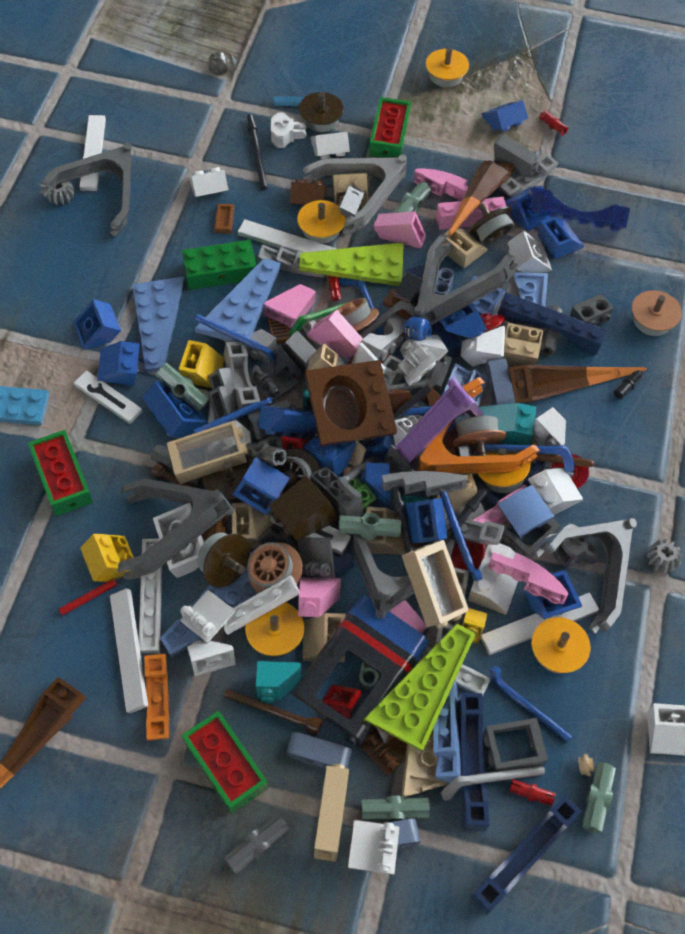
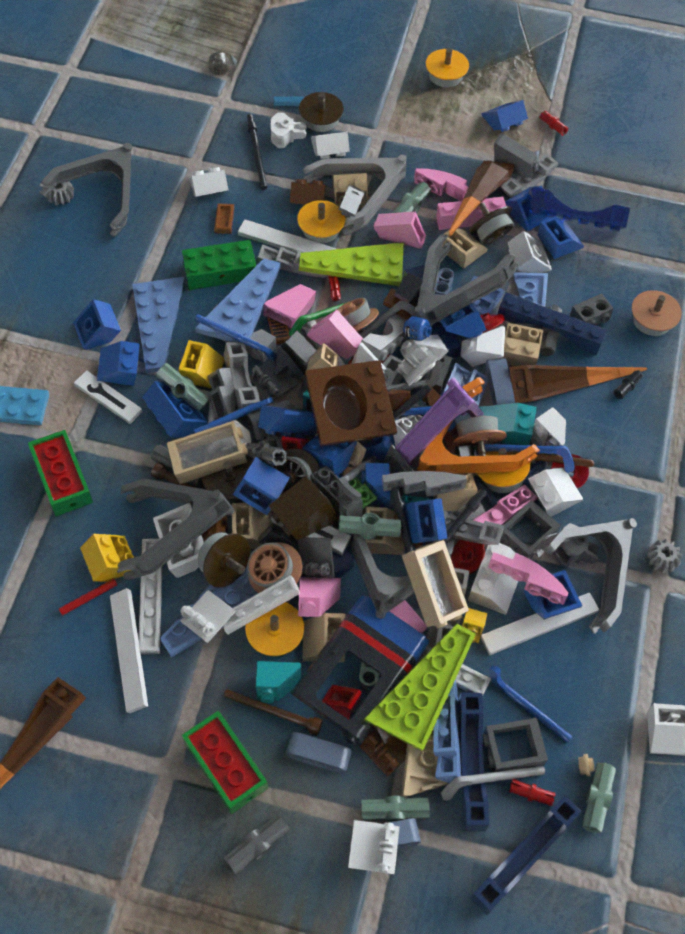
white tile [80,115,106,191] -> none
orange slope [144,654,169,741] -> none
white slope [187,640,236,676] -> none
tan window [314,764,349,862] -> none
blue piece [339,277,384,335] -> none
brick [369,97,412,158] -> none
blue piece [439,491,482,581] -> none
medium blue slope [498,485,555,538] -> none
light orange piece [531,617,590,673] -> none

